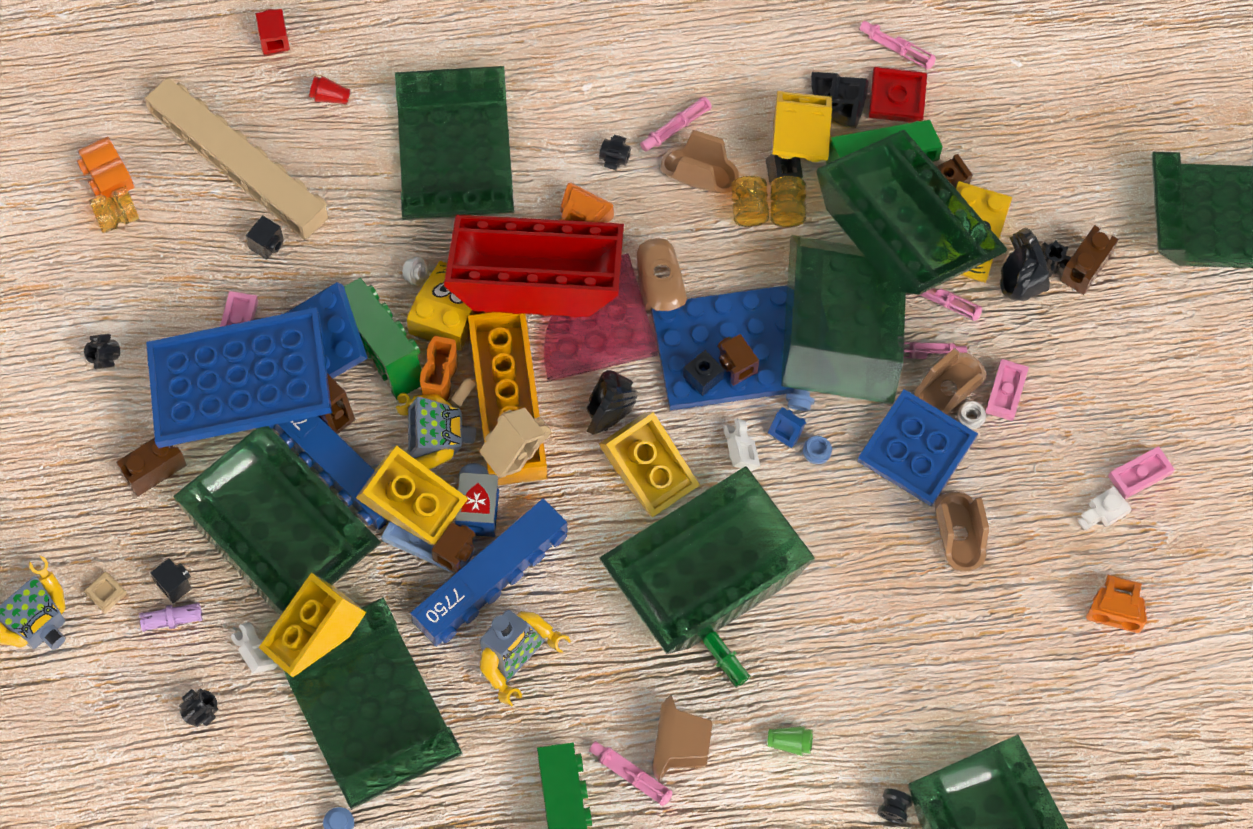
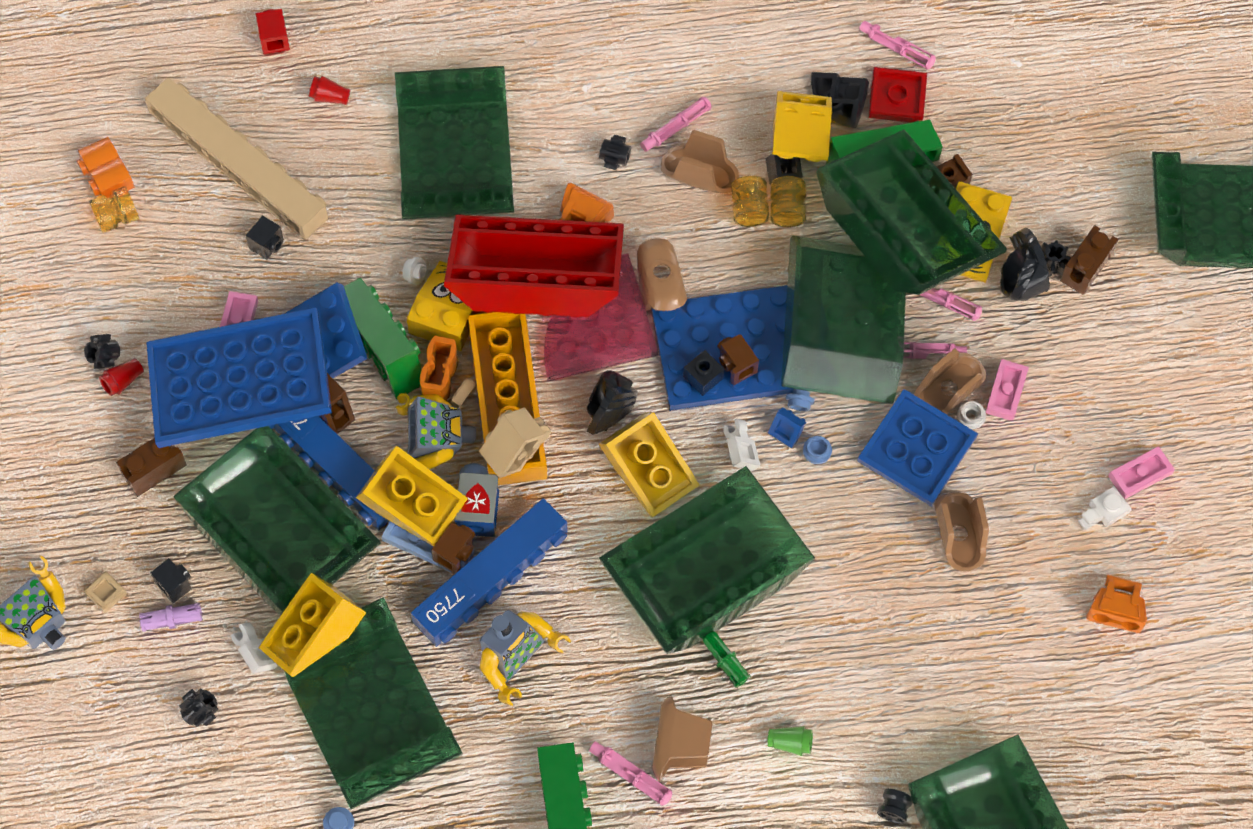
none -> red cone [99,358,144,396]

